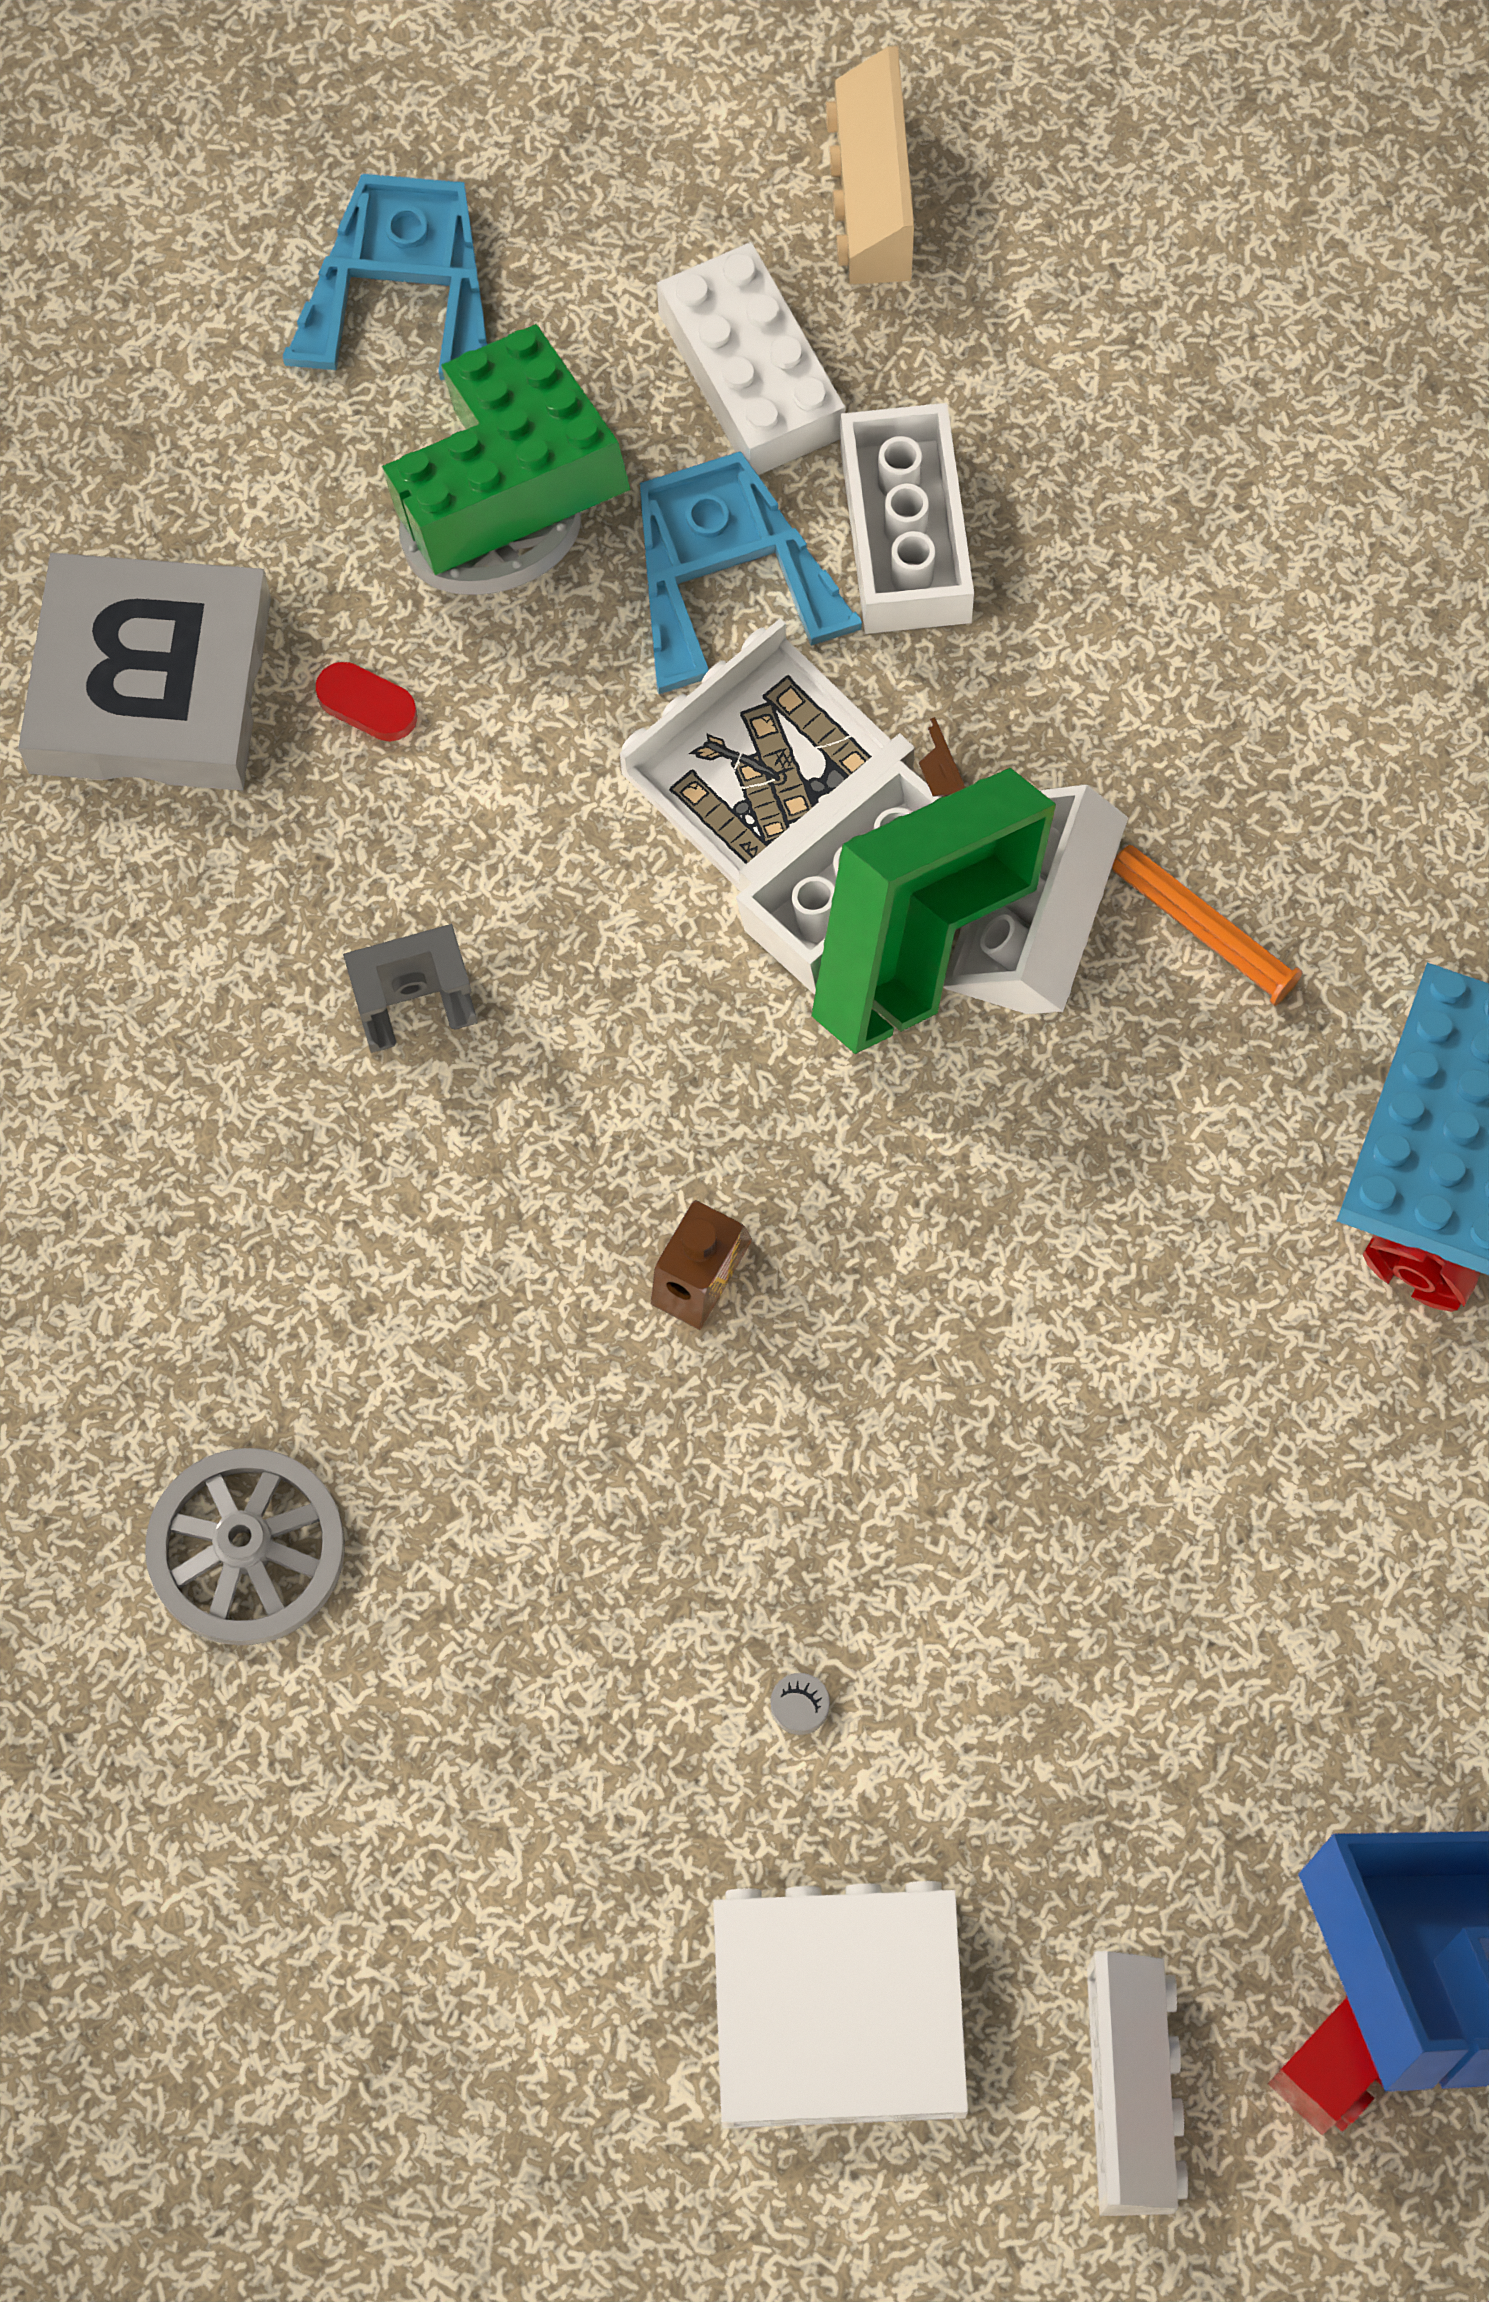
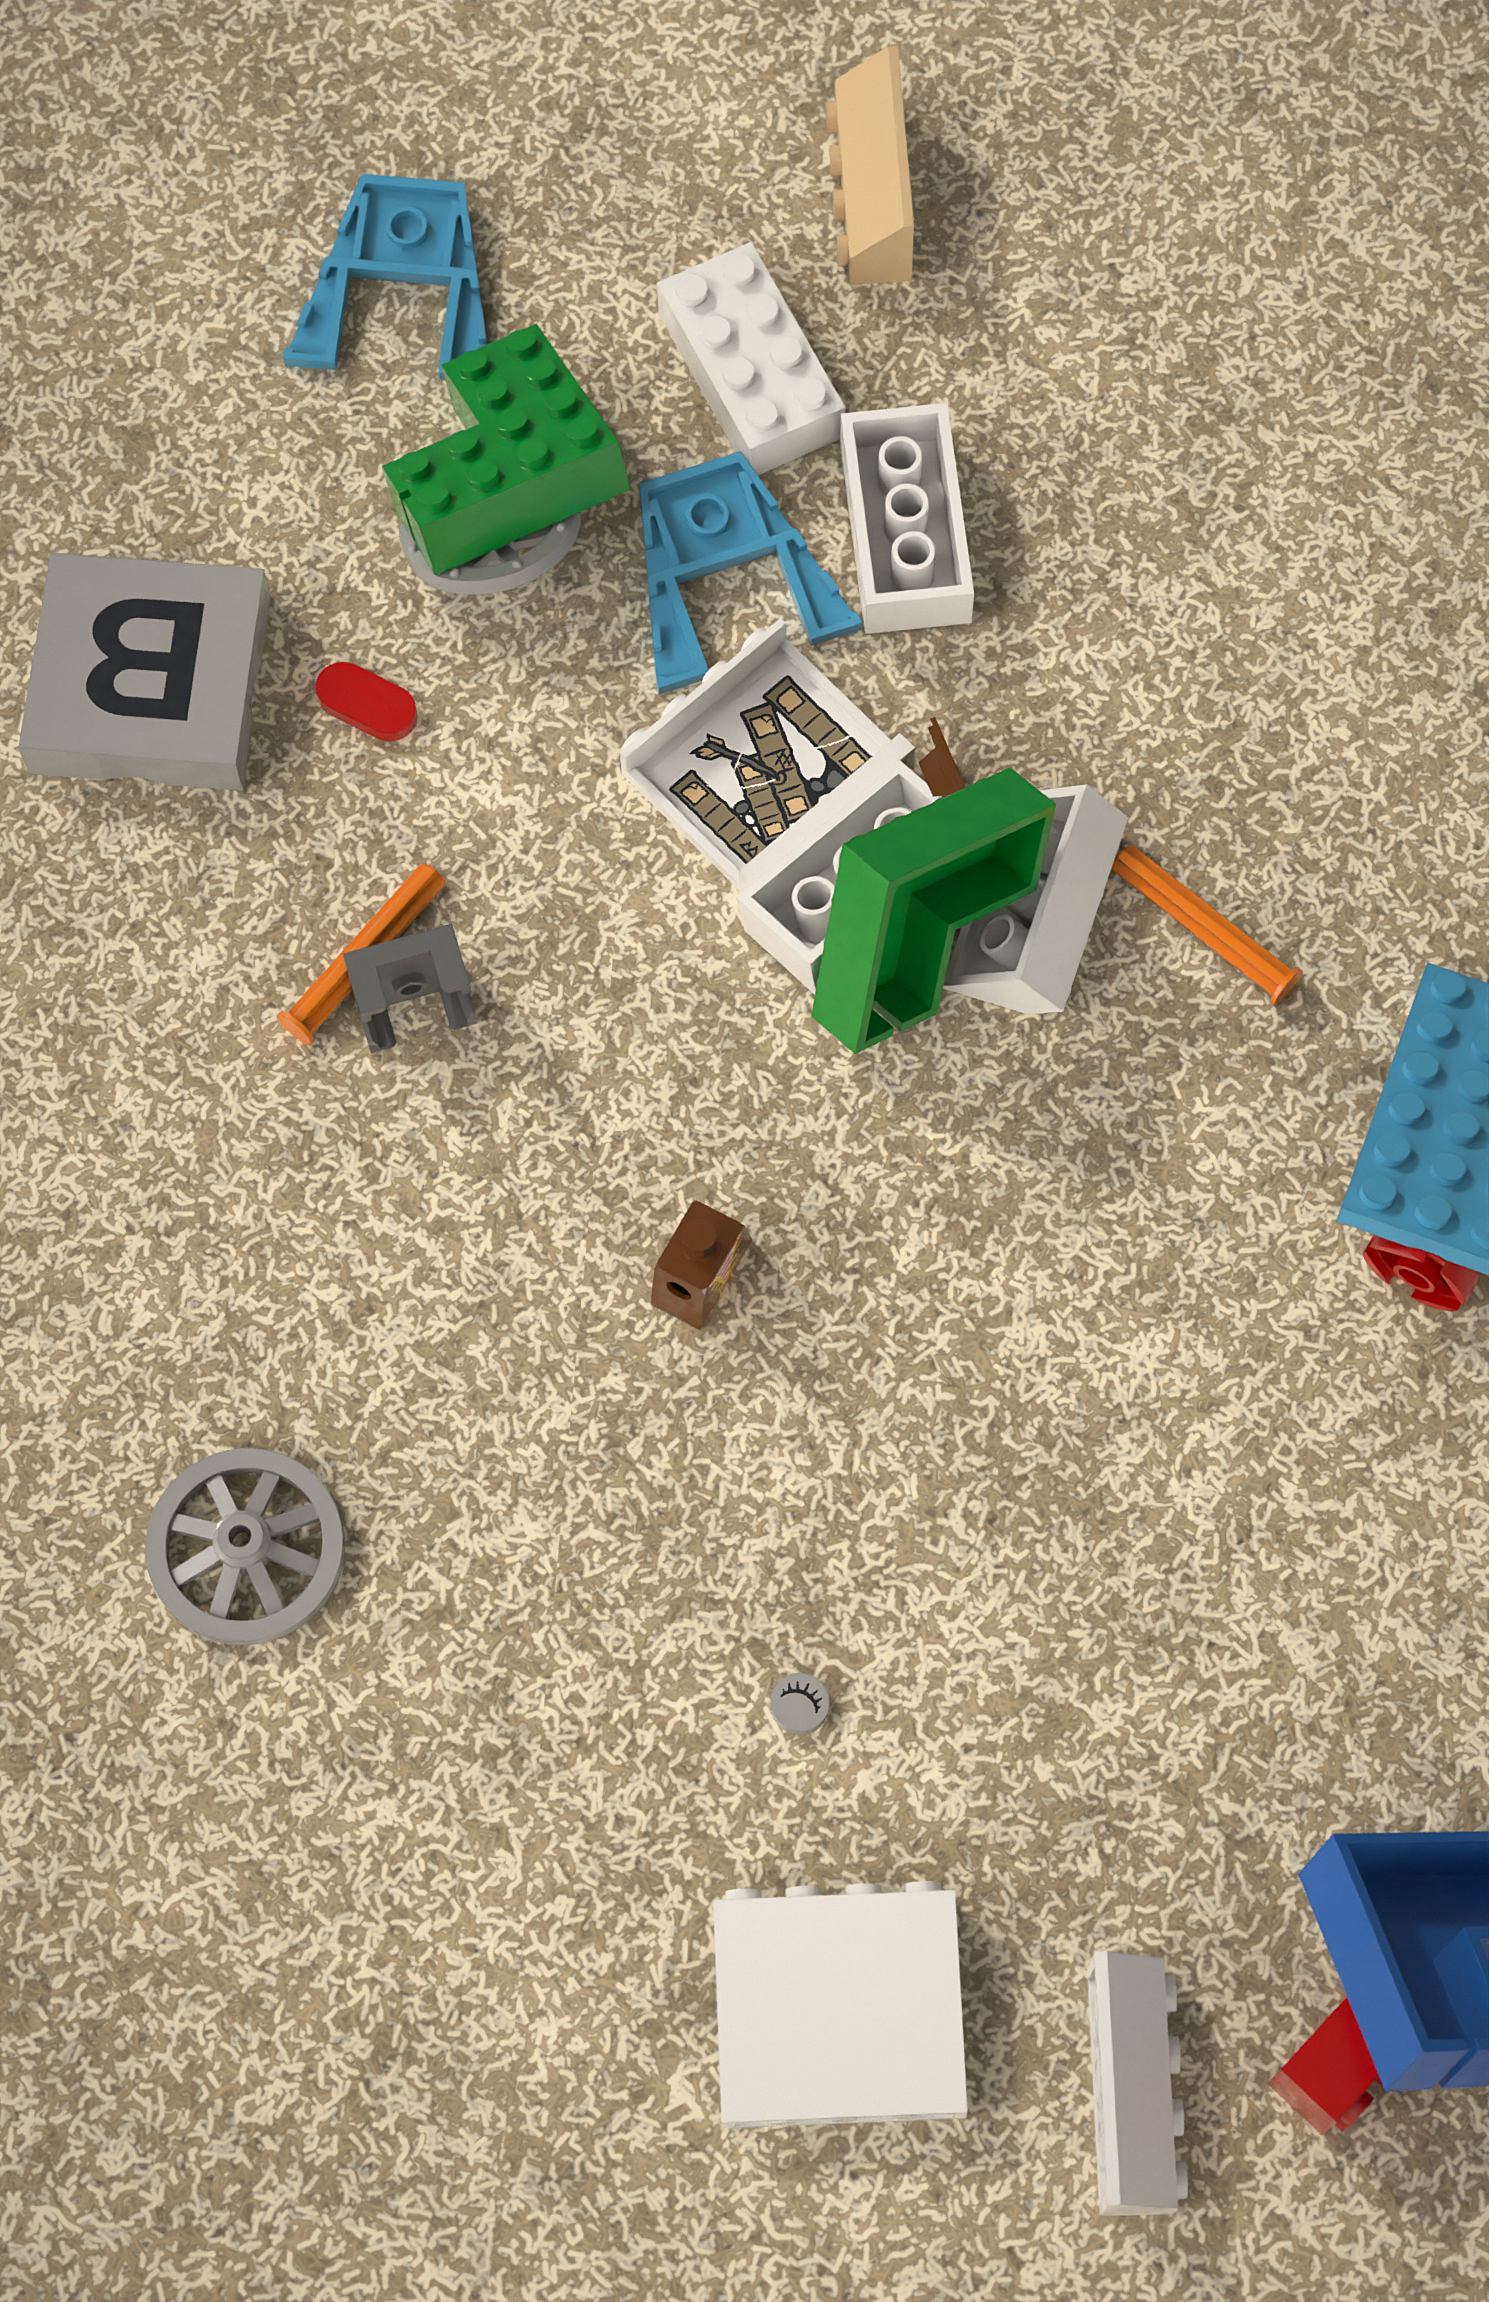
none -> orange axle [277,864,445,1046]

